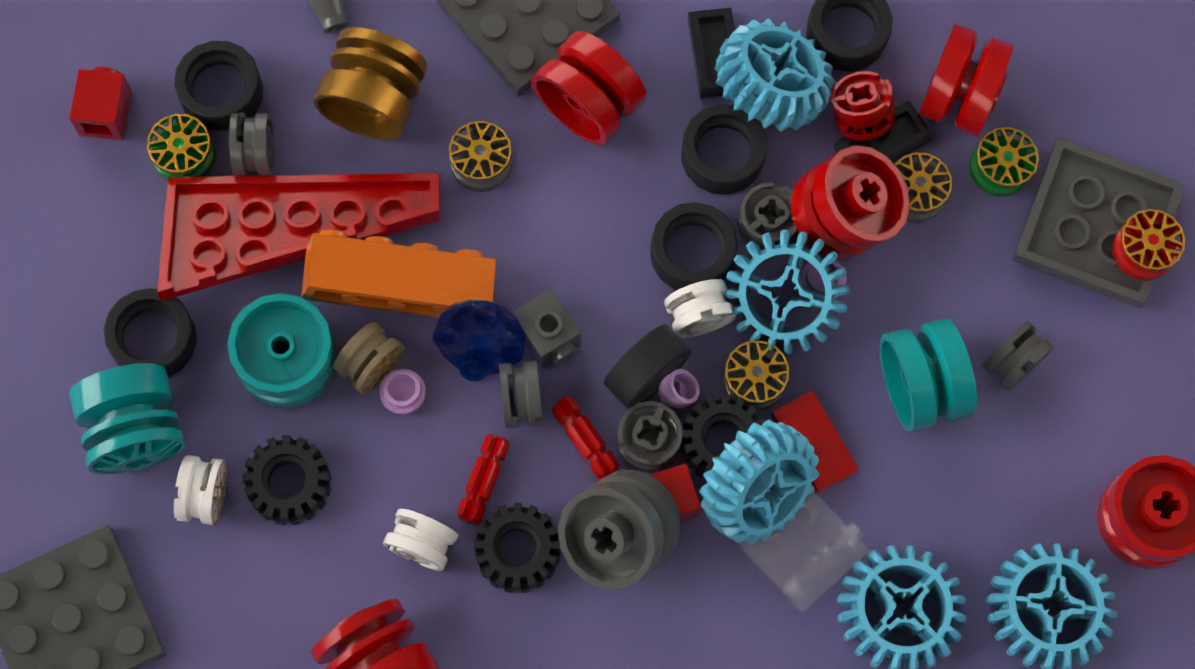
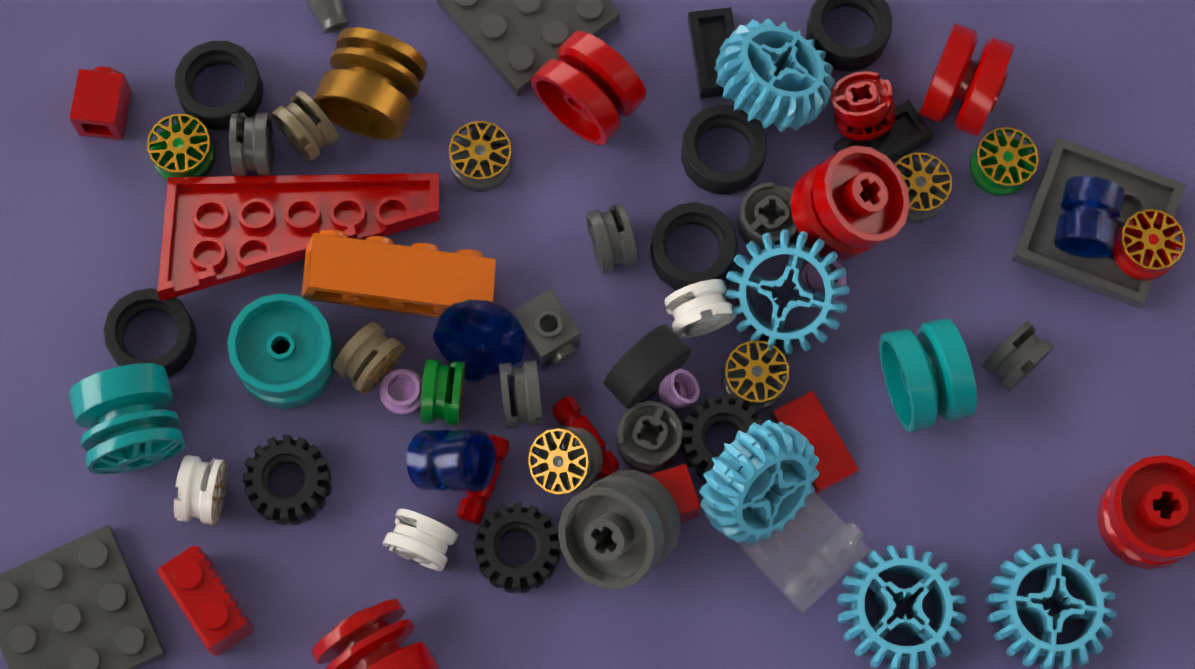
none -> red brick [157,545,254,657]
none -> dark tan wheel [271,90,339,162]
none -> clear blue wheel [406,429,496,492]
none -> green wheel [421,359,465,427]
none -> dark grey wheel [528,426,603,494]
none -> dark grey wheel [586,203,638,273]
none -> clear blue wheel [1053,176,1125,259]

